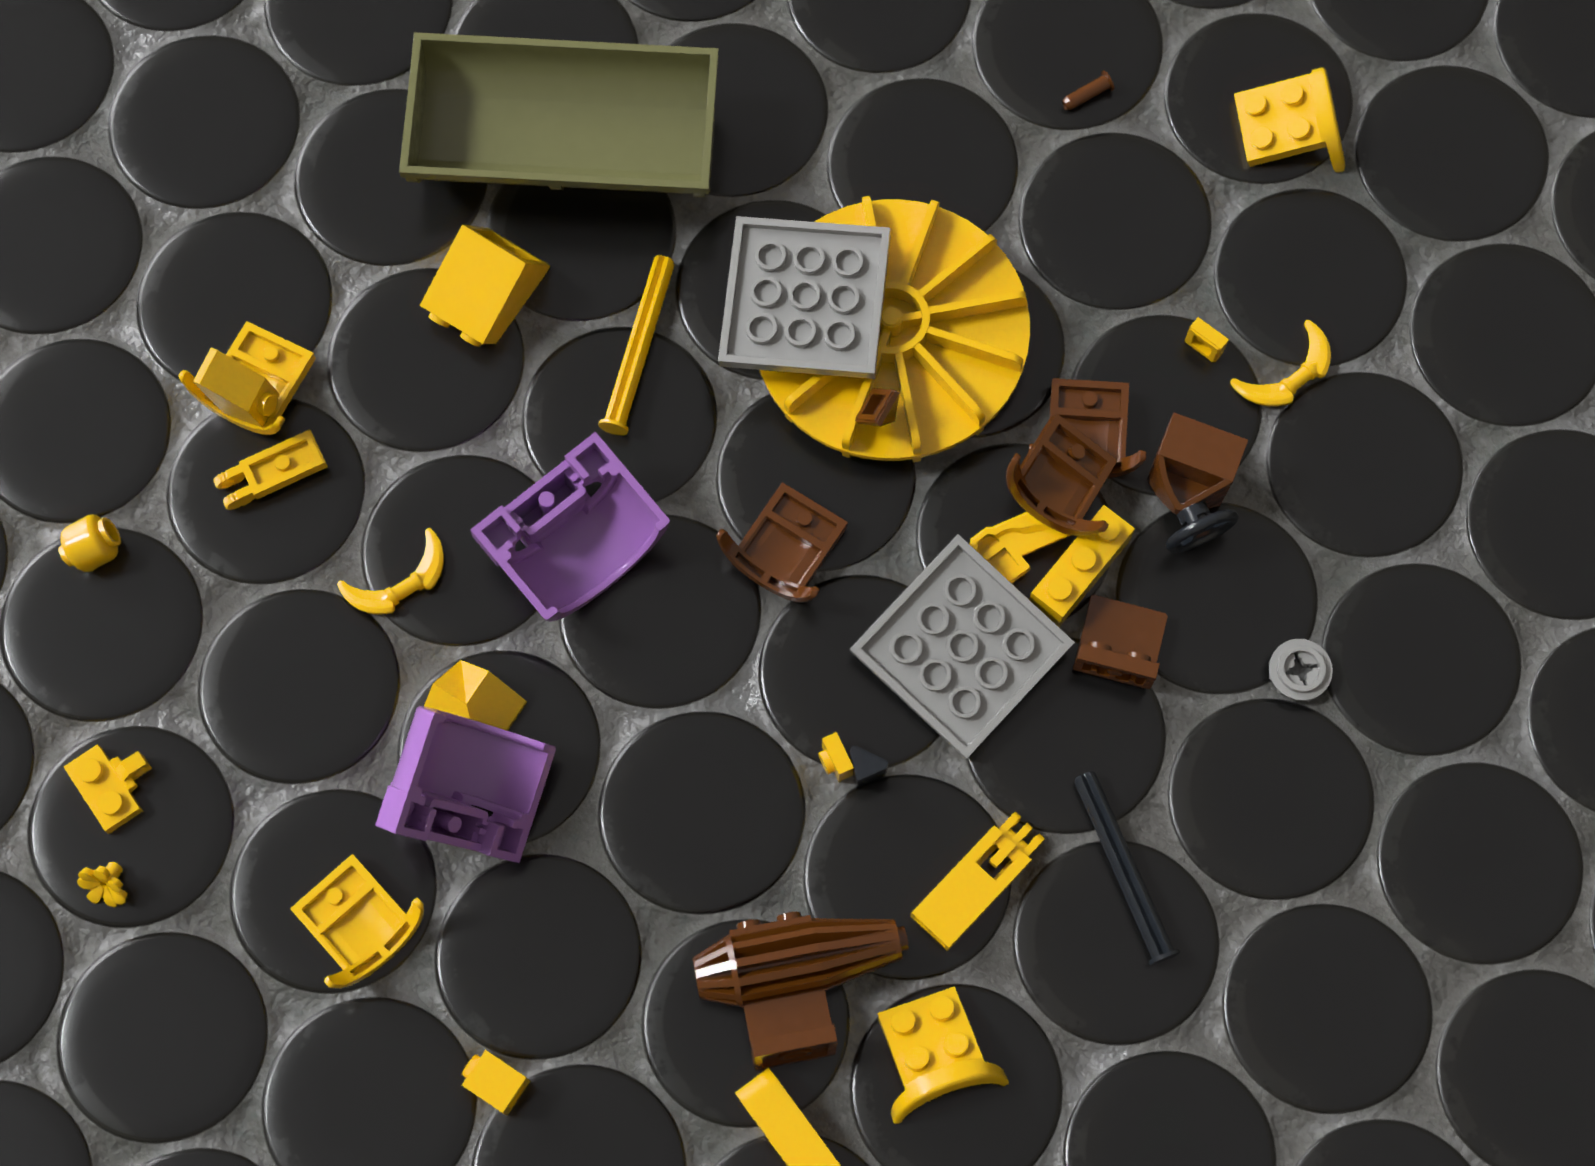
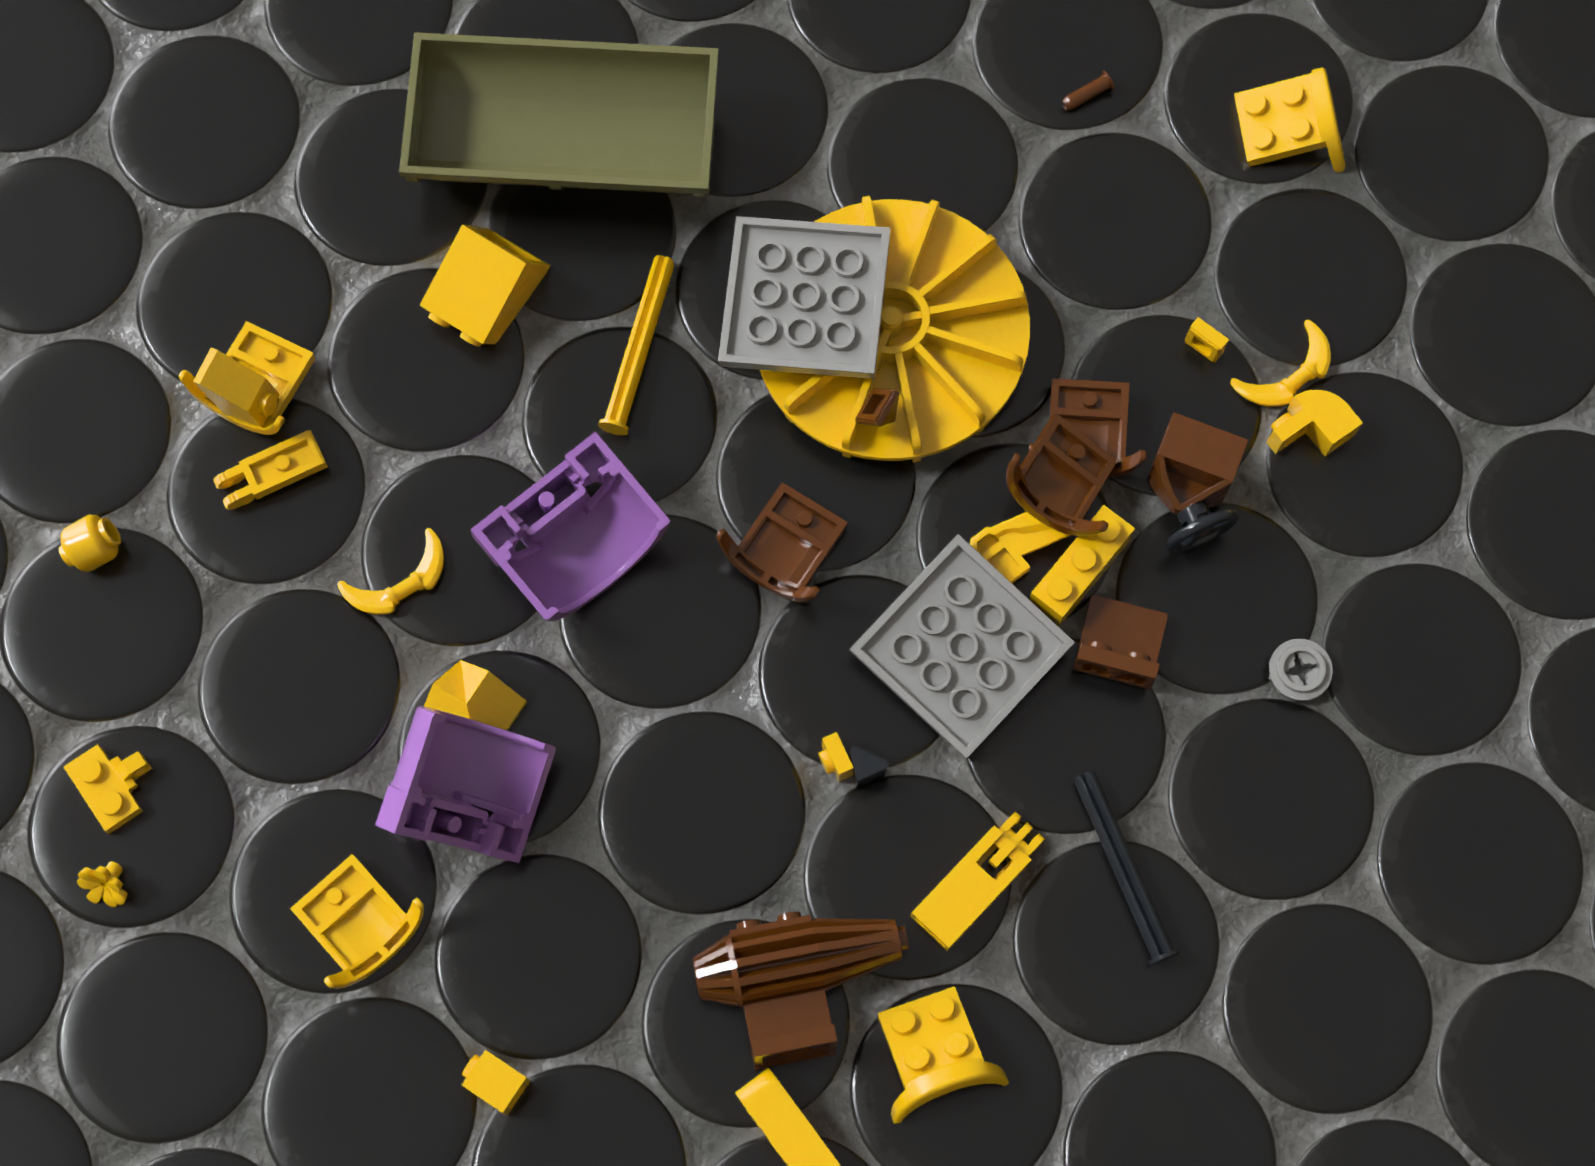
none -> yellow brick [1266,390,1363,456]

